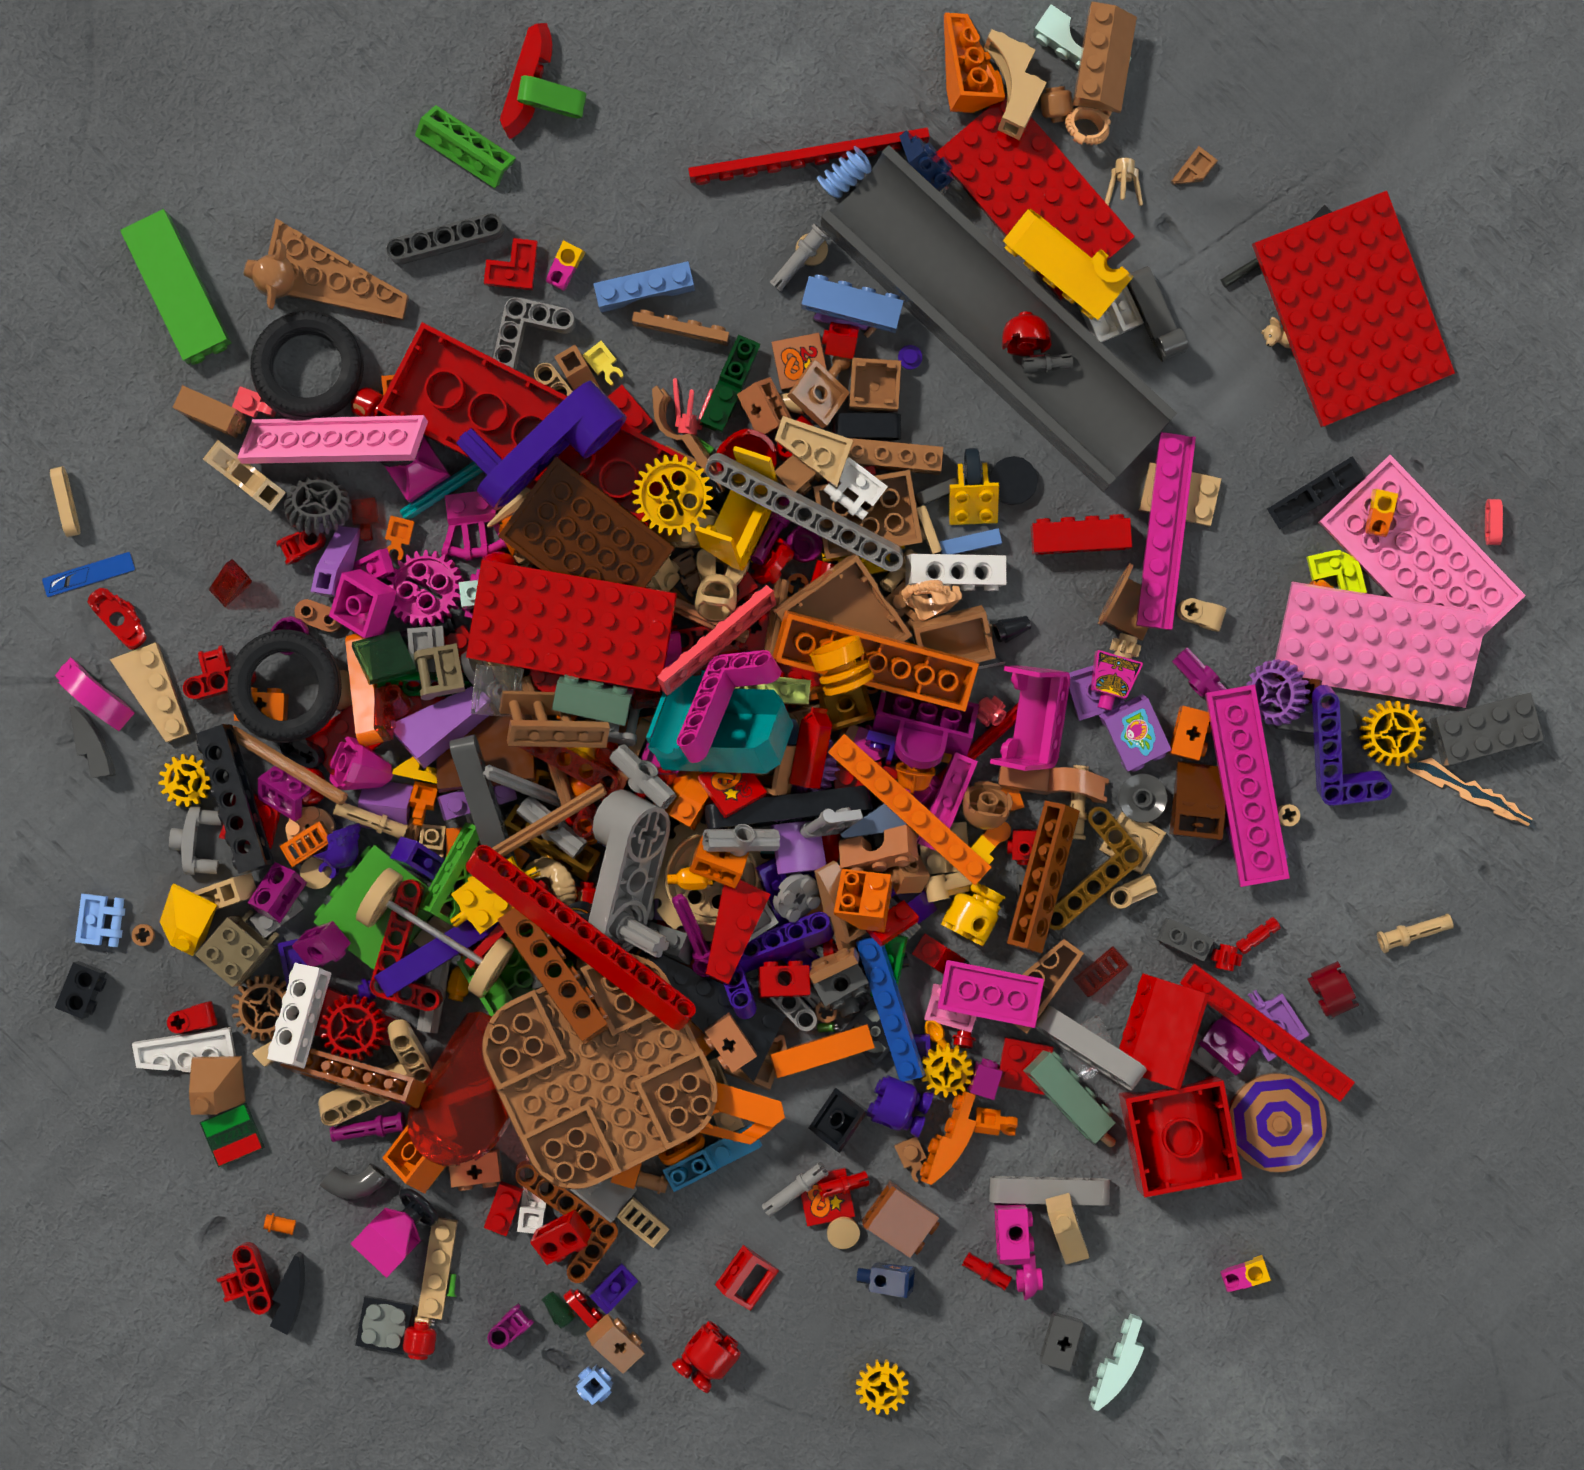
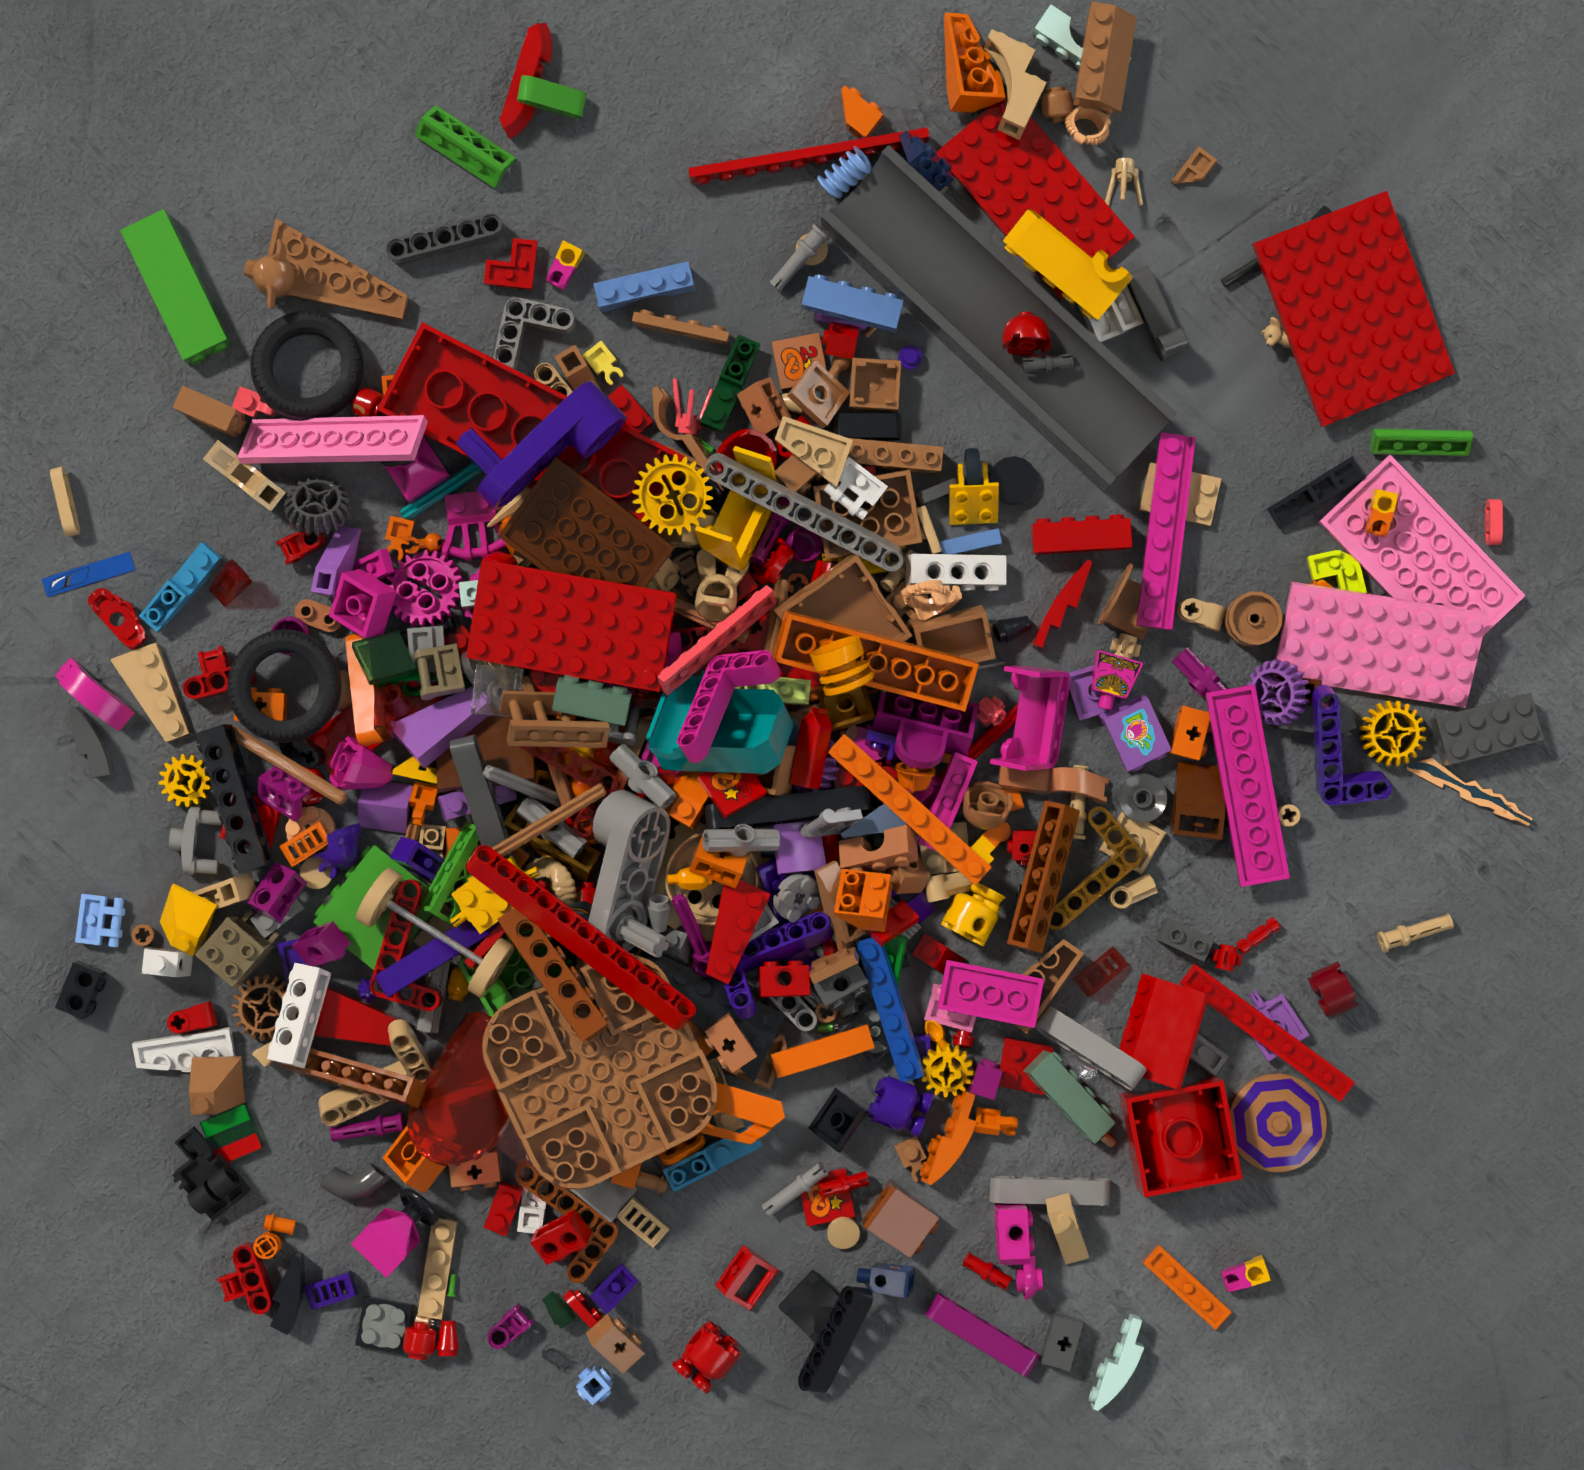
red gear [320,994,388,1061] -> none
tan pin [333,803,408,838] -> none
clear red plate [351,497,379,541] -> none
yellow gear [856,1359,909,1415] -> none
magenta bracket [1198,1016,1260,1076] -> none
none -> dark azure slope [139,542,222,632]
none -> white torso [142,947,193,977]
none -> black plate [172,1126,251,1221]
none -> orange wheel [253,1231,282,1259]
none -> dark purple slope [304,1270,358,1310]
none -> orange arm [404,533,443,554]
none -> red cone [435,1321,460,1356]
none -> light grey cone [646,894,671,933]
none -> black brick [779,1269,839,1343]
none -> black beam [798,1286,873,1393]
none -> orange slope [841,85,883,139]
none -> magenta beam [925,1293,1040,1378]
none -> red slope [1032,560,1092,649]
none -> orange tile [1142,1244,1232,1330]
none -> medium nougat wheel [1224,591,1282,647]
none -> bright green brick [1370,429,1473,456]

